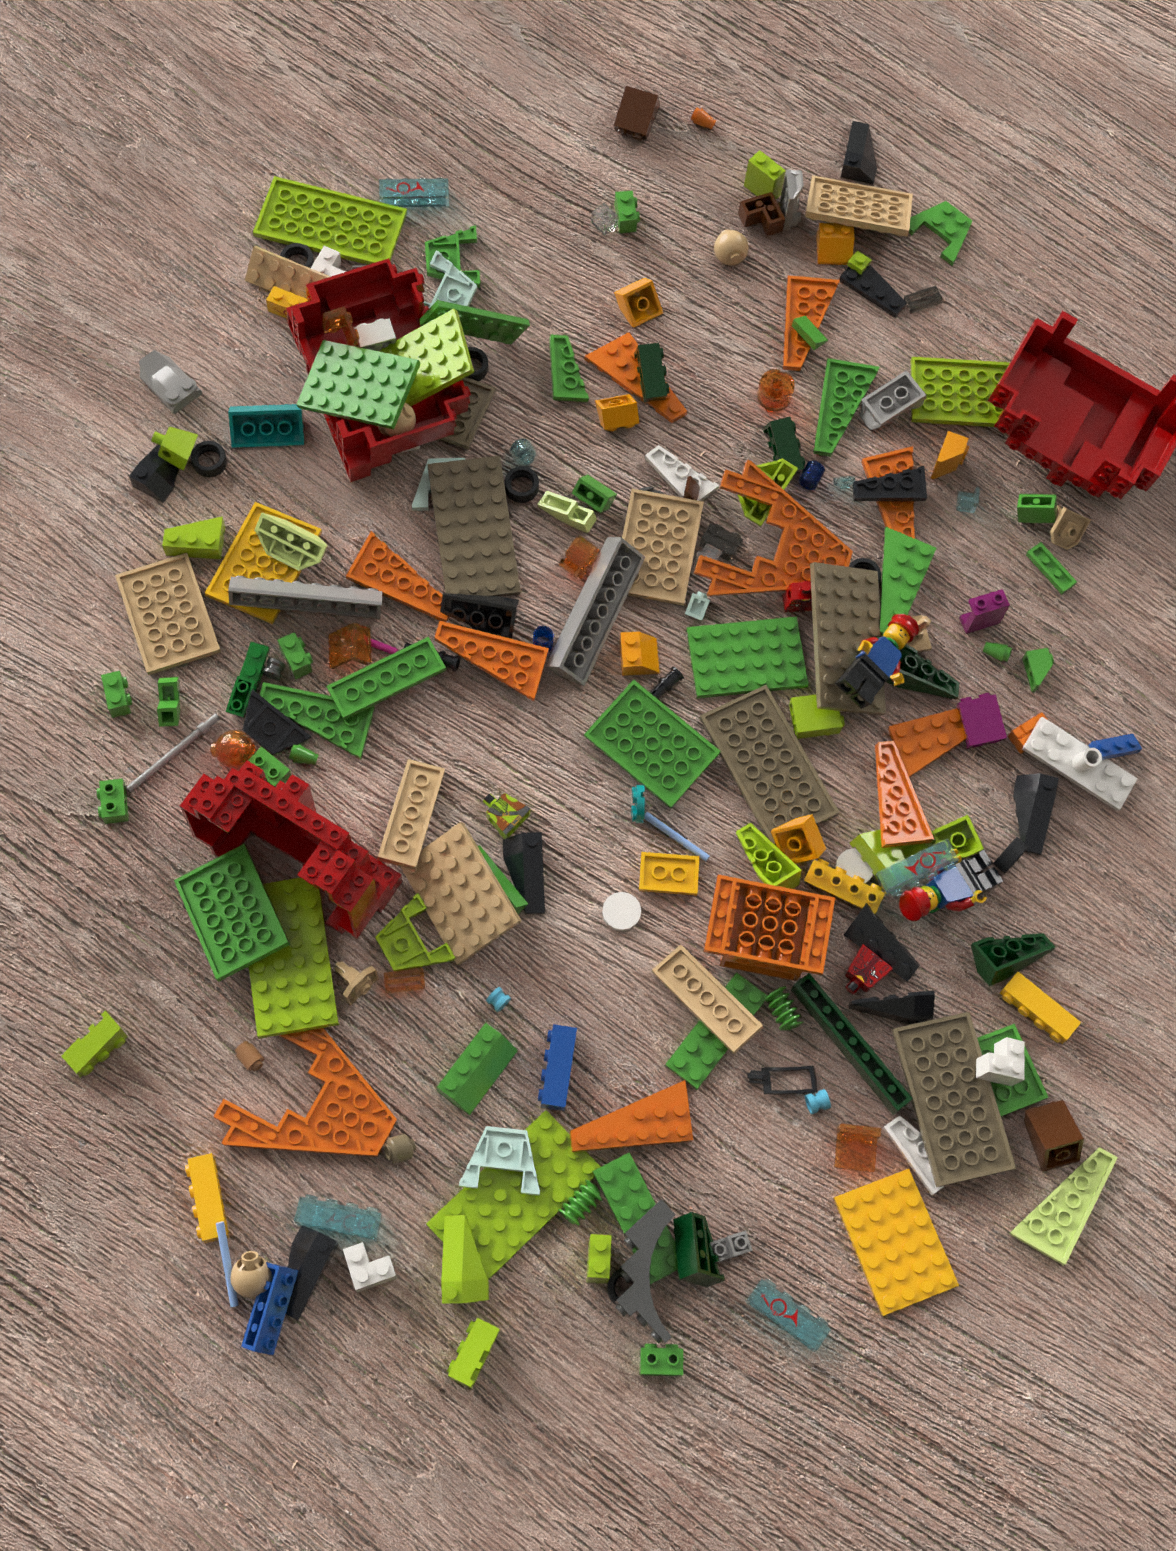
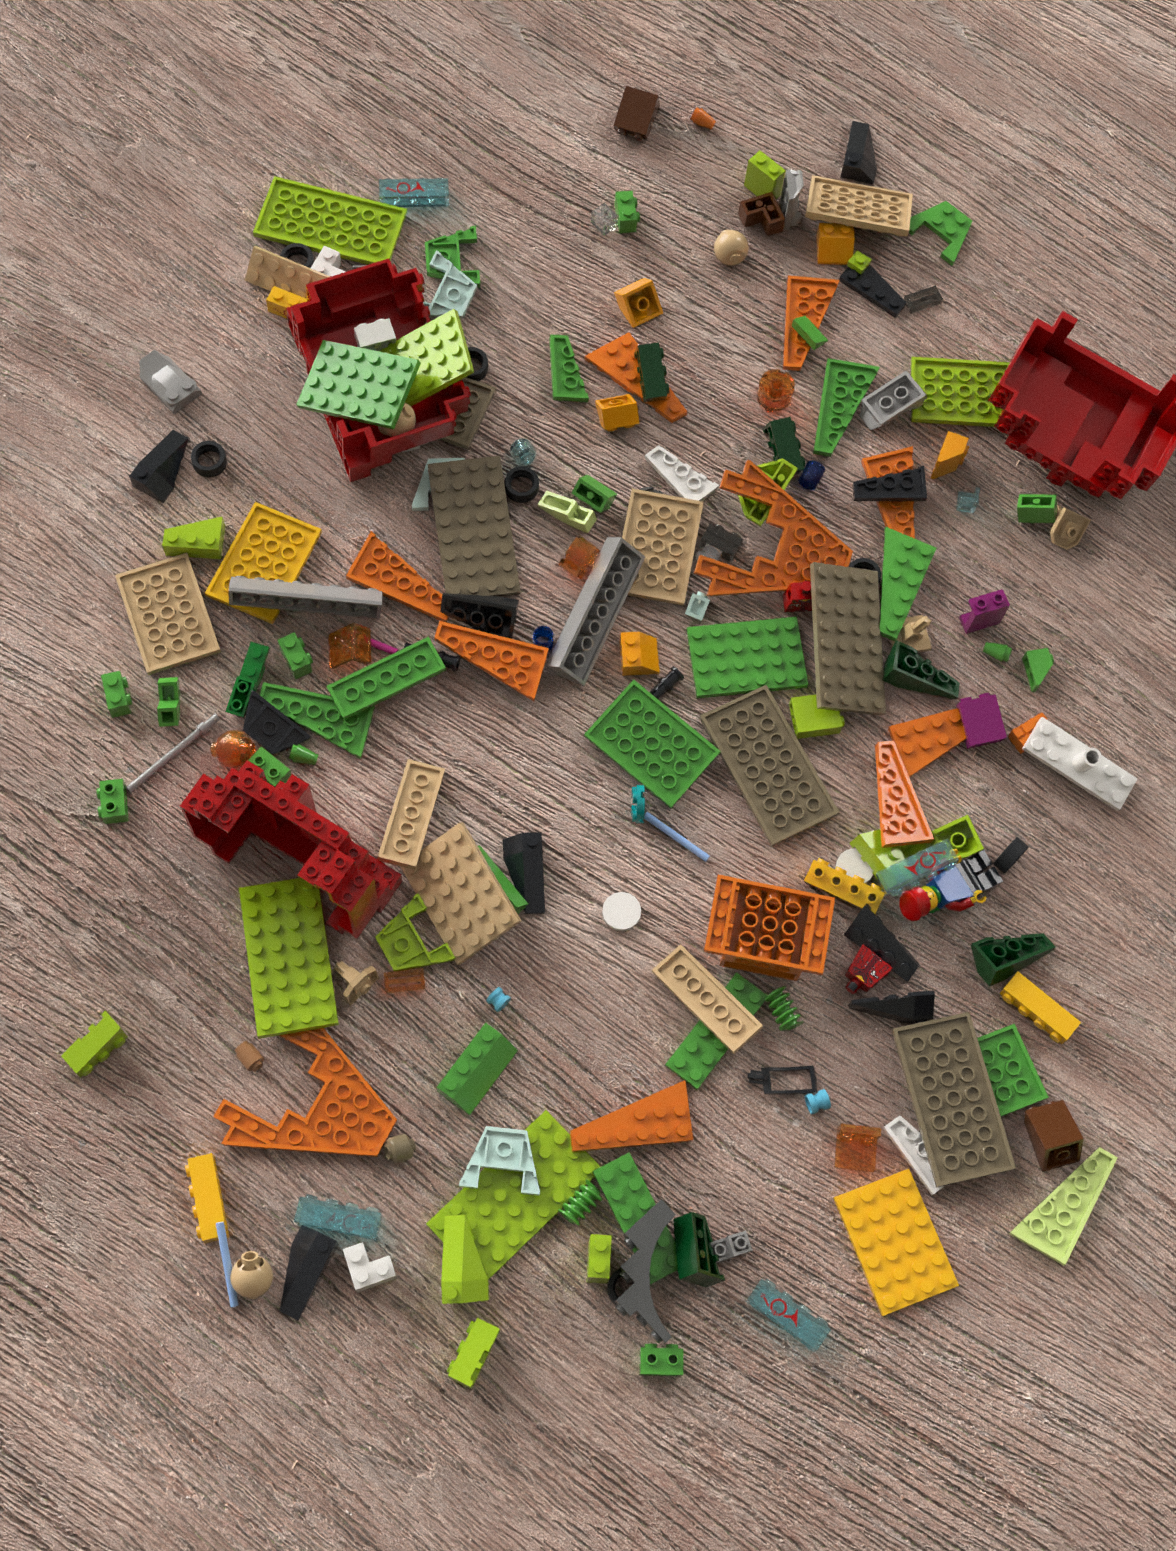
lime torso [151,427,198,471] -> none
bright green plate [174,844,290,982] -> none
teal slope [228,404,305,448] -> none
blue brick [241,1262,298,1355] -> none
yellowish green wedge [255,513,328,571] -> none
dark grey wheel [262,658,286,680] -> none
clear orange bracket [322,307,360,347] -> none
bright green plate [419,300,530,344] -> none
torso [483,793,531,839] -> none
blue brick [538,1024,577,1111] -> none
yellow plate [639,852,699,896] -> none
reddish brown slope [683,476,700,500] -> none
lime wedge [736,823,802,889] -> none
light orange slope [770,814,826,863] -> none
dark green brick [791,973,913,1115] -> none
clear light blue plate [833,475,855,489] -> none
piece [835,614,919,709] -> none
white brick [976,1037,1025,1086] -> none
black wedge [1013,773,1059,855] -> none
bright green plate [1026,542,1077,595] -> none
blue plate [1088,734,1142,760] -> none

